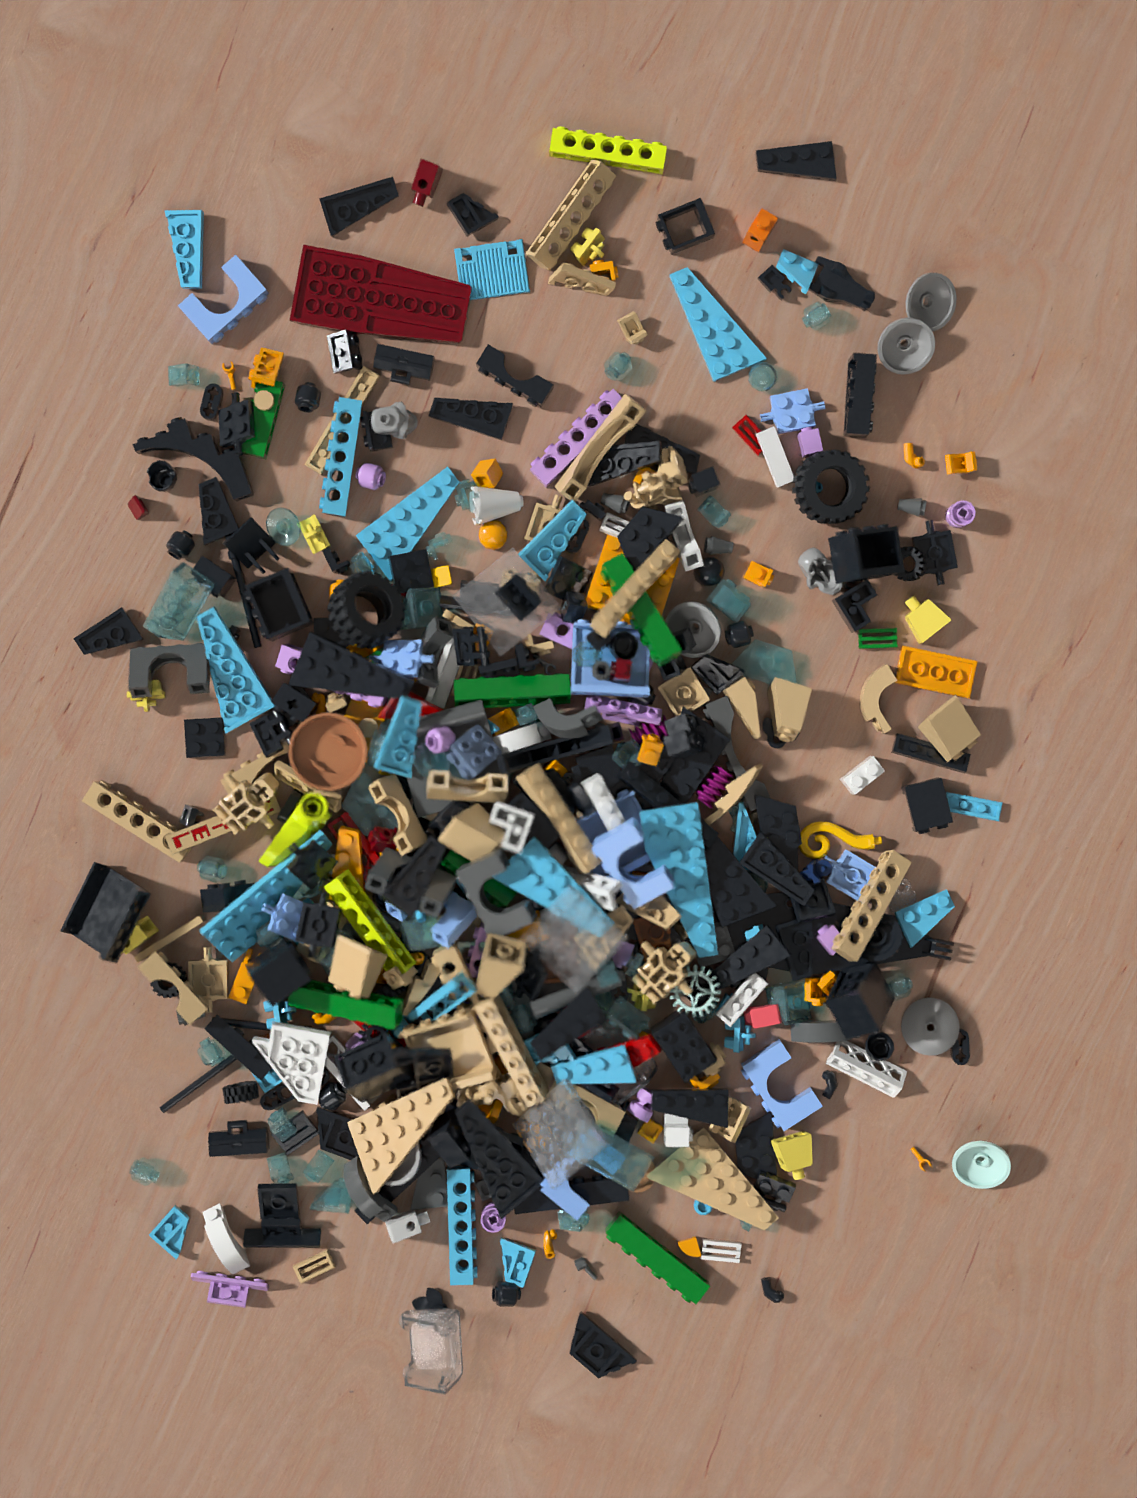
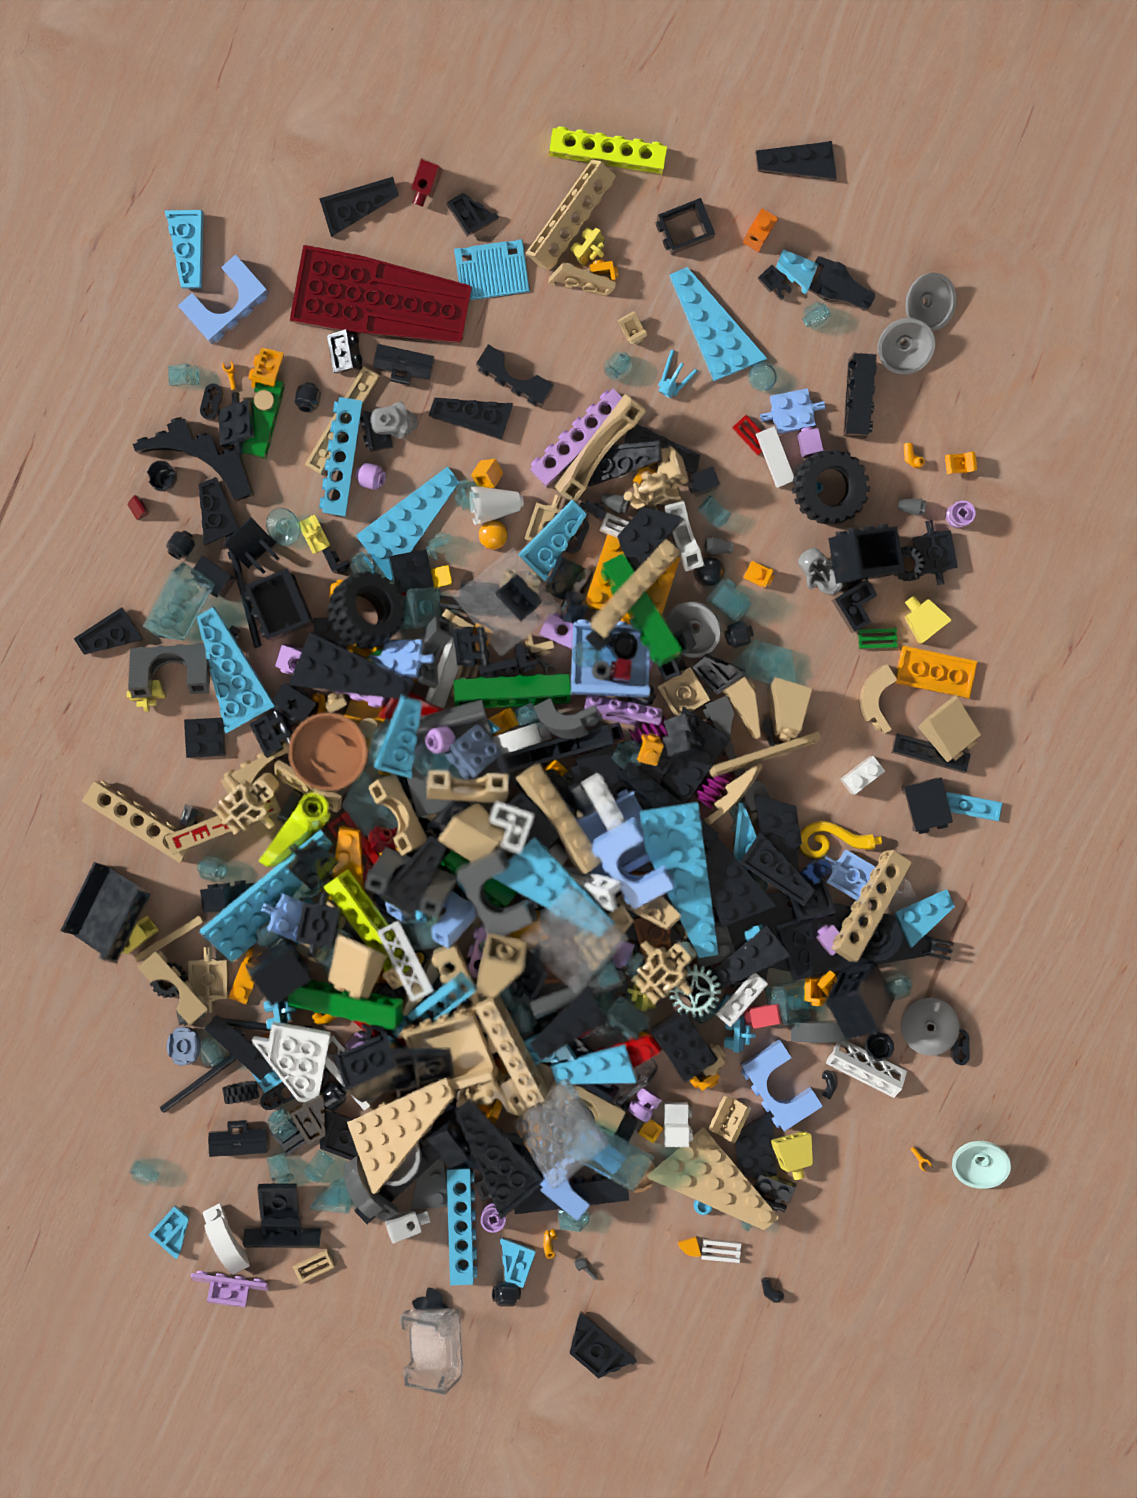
green brick [605,1211,710,1304] -> none
black wing [651,1088,729,1128] -> none
none -> sand blue tile [167,1027,201,1066]
none -> dark brown wing [289,1094,325,1145]
none -> white fence [377,921,433,1002]
none -> medium azure plant [658,350,697,398]
none -> tan tile [710,731,821,777]

